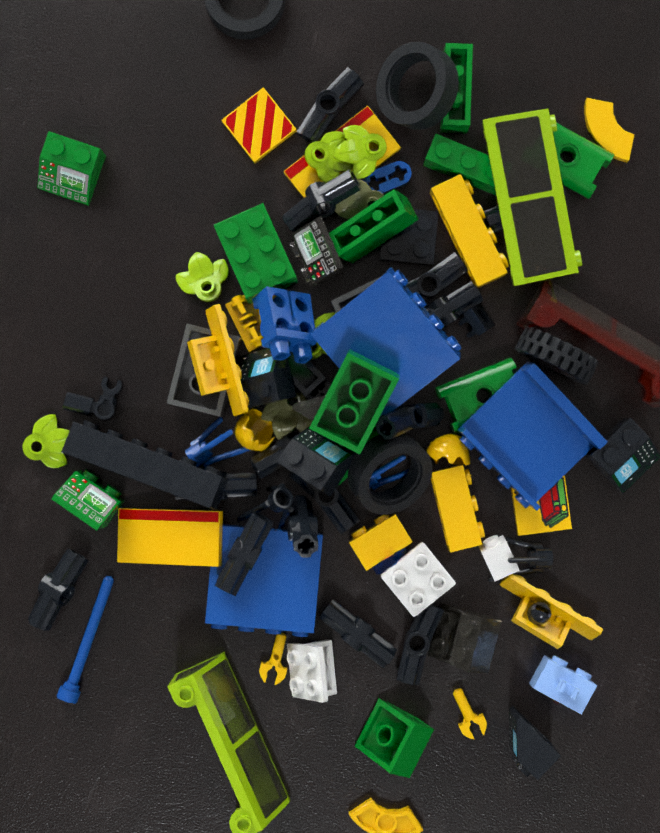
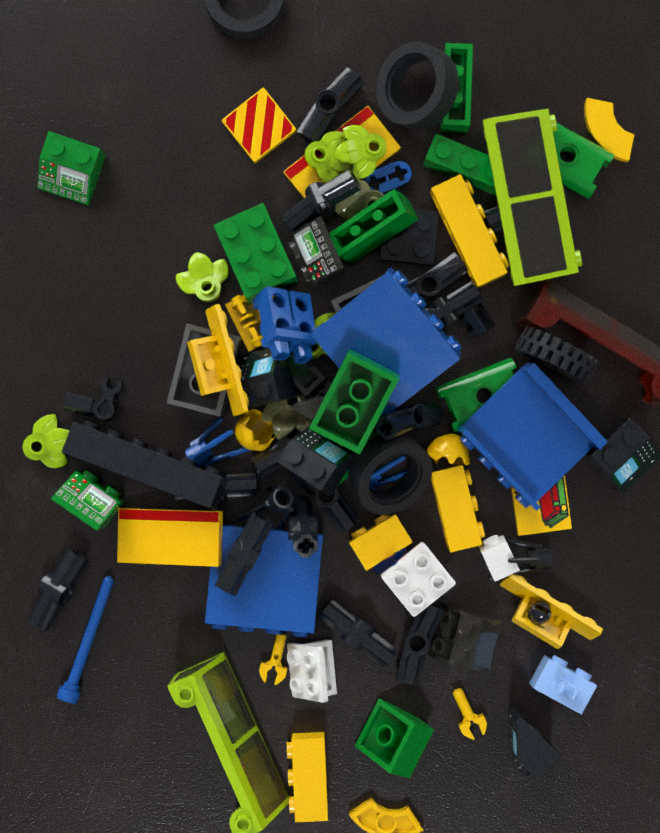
none -> yellow brick [287,732,328,822]

